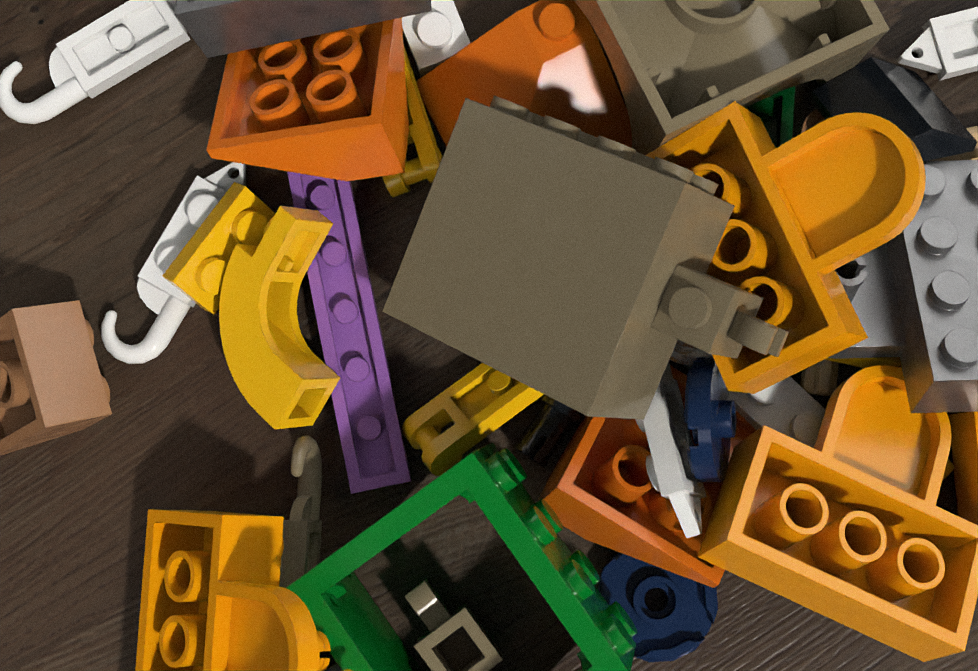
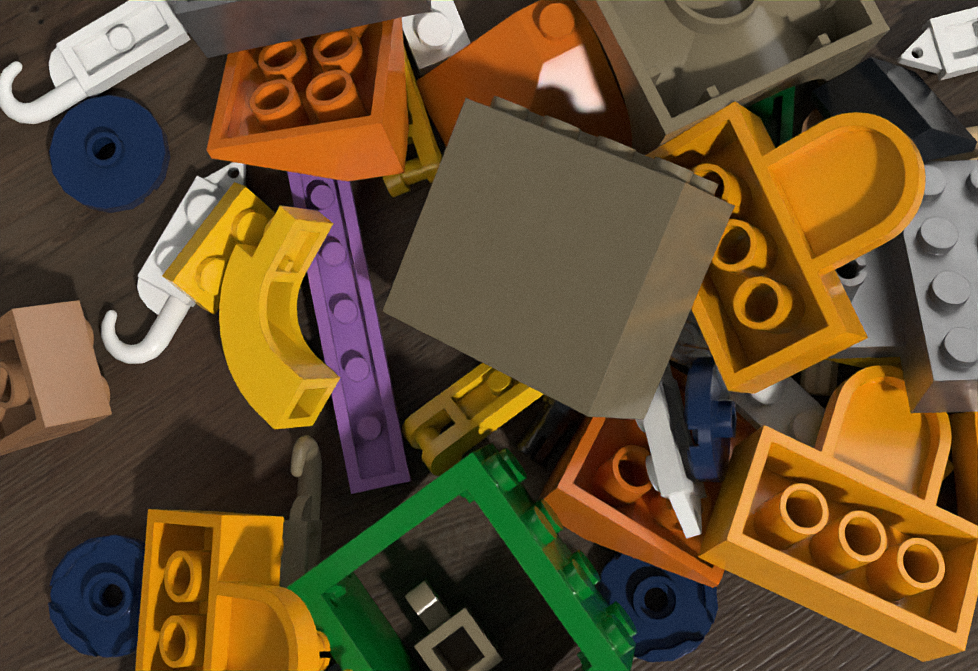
dark tan brick [651,265,789,359] -> none
none -> dark blue plate [48,534,145,658]
none -> dark blue plate [49,95,170,213]

